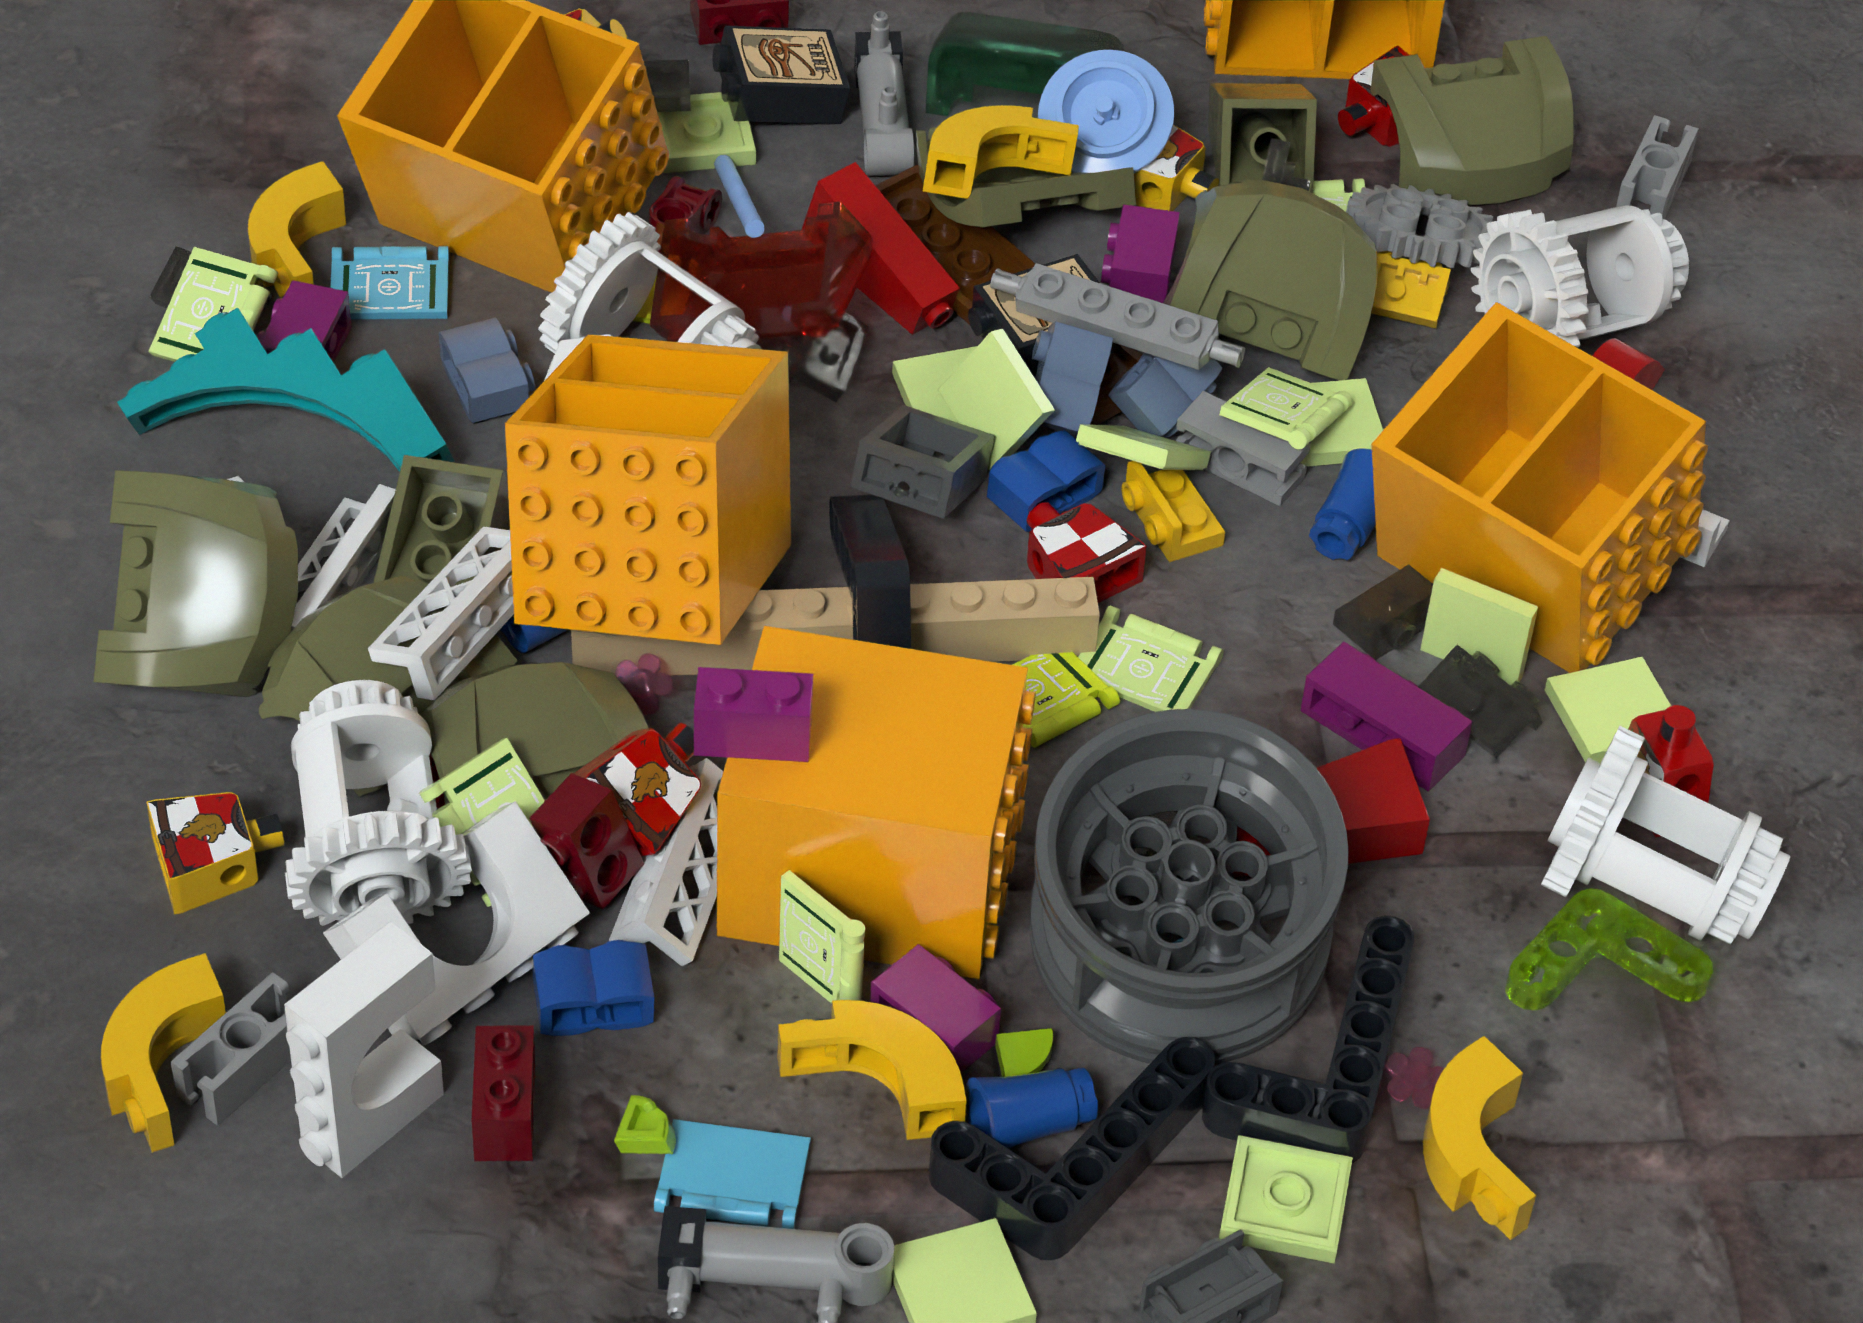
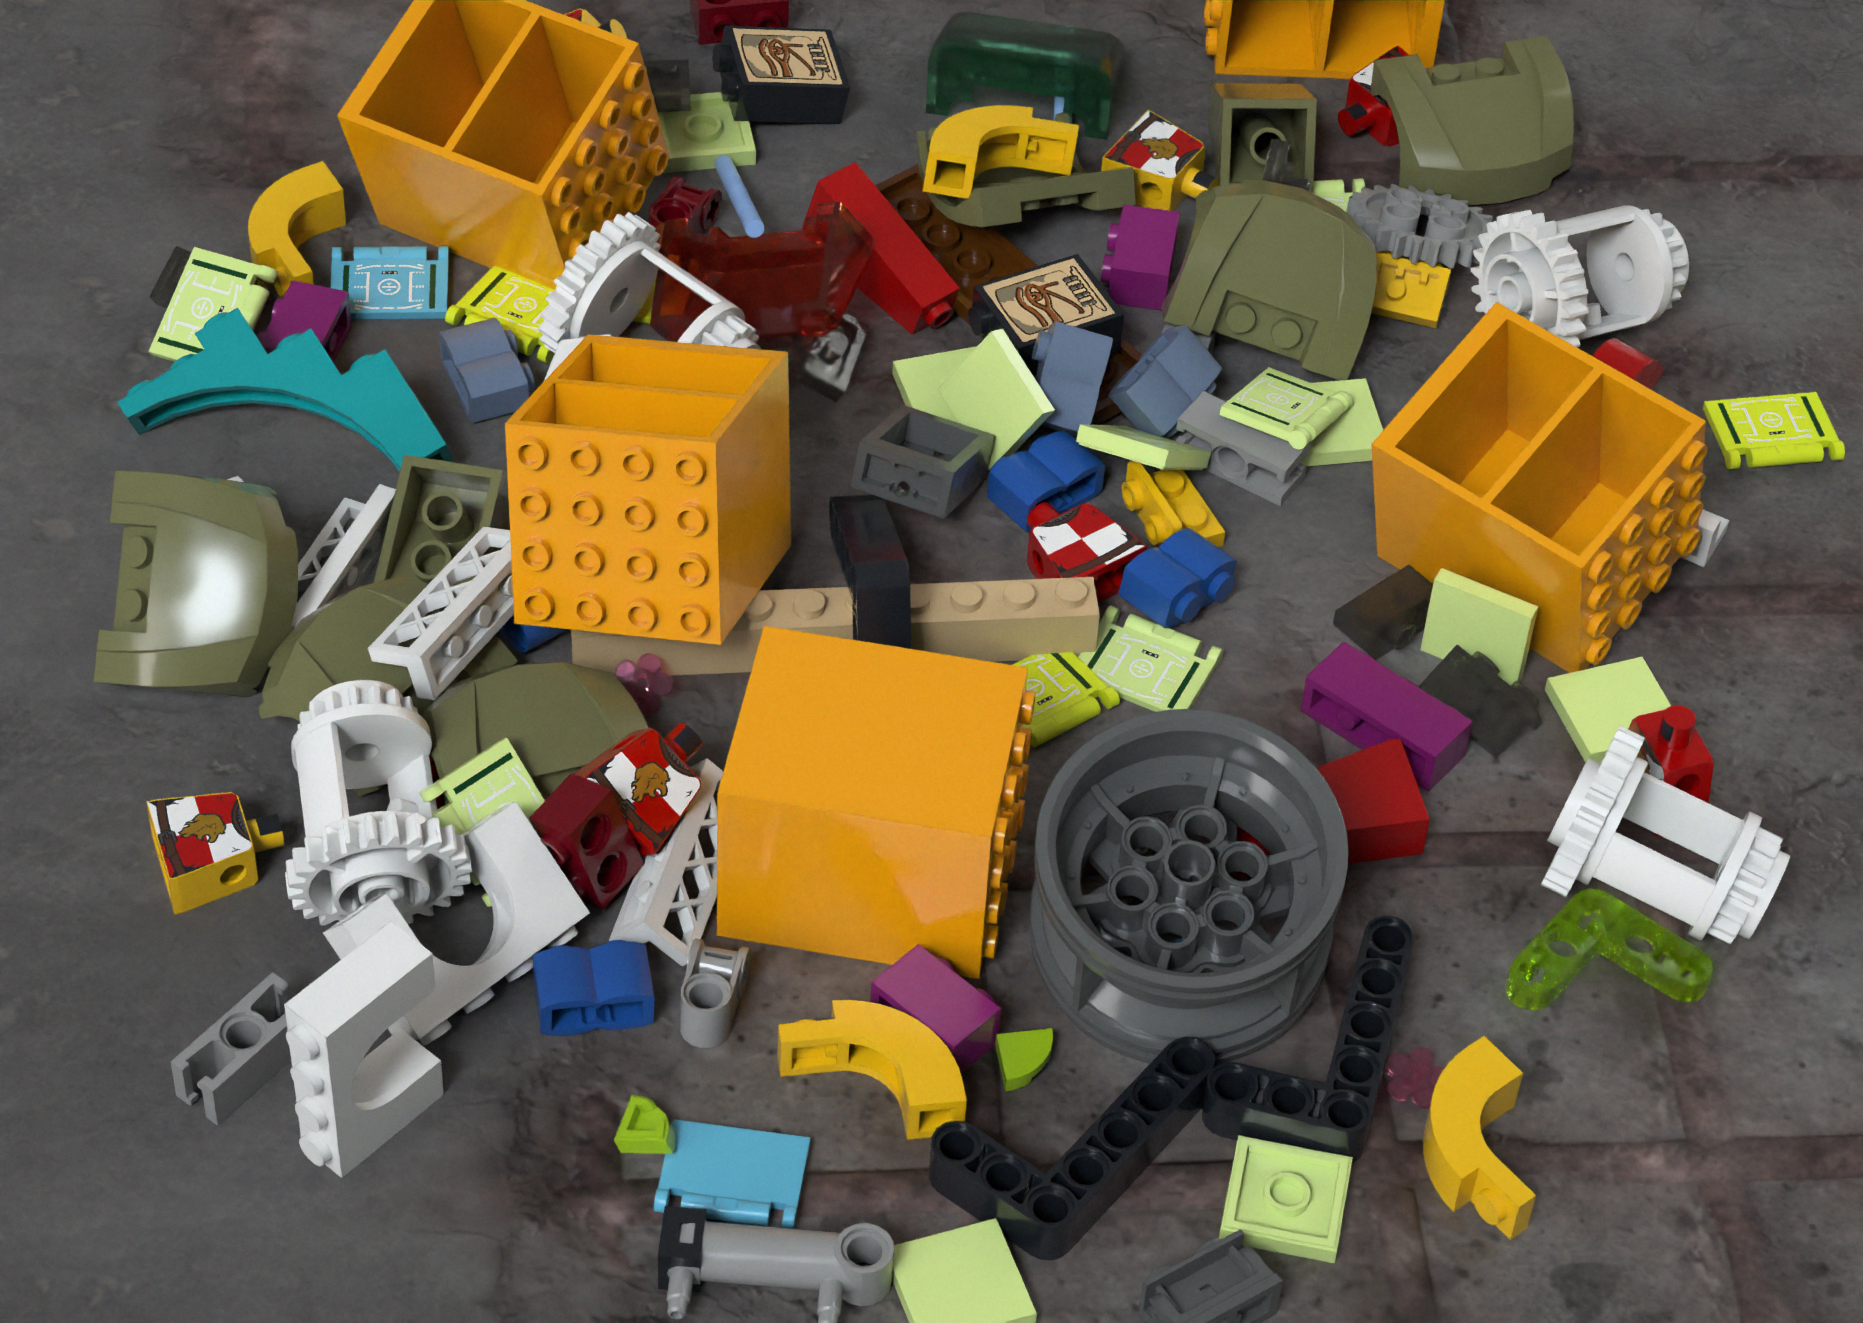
yellow arch [101,953,226,1152] -> none
dark red brick [471,1025,536,1162] -> none
magenta brick [694,667,813,762] -> none
yellowish green piece [779,870,865,1004] -> none
light grey piece [854,11,914,176] -> none
blue plant [965,1068,1098,1149] -> none
light grey plate [990,263,1245,370] -> none
light blue piece [1038,50,1174,173] -> none
blue plant [1309,448,1376,560] -> none
light grey piece [1616,115,1699,219] -> none
none -> neon yellow piece [445,265,555,364]
none -> light grey piece [680,938,751,1048]
none -> blue brick [1118,528,1237,628]
none -> neon yellow piece [1703,392,1845,470]

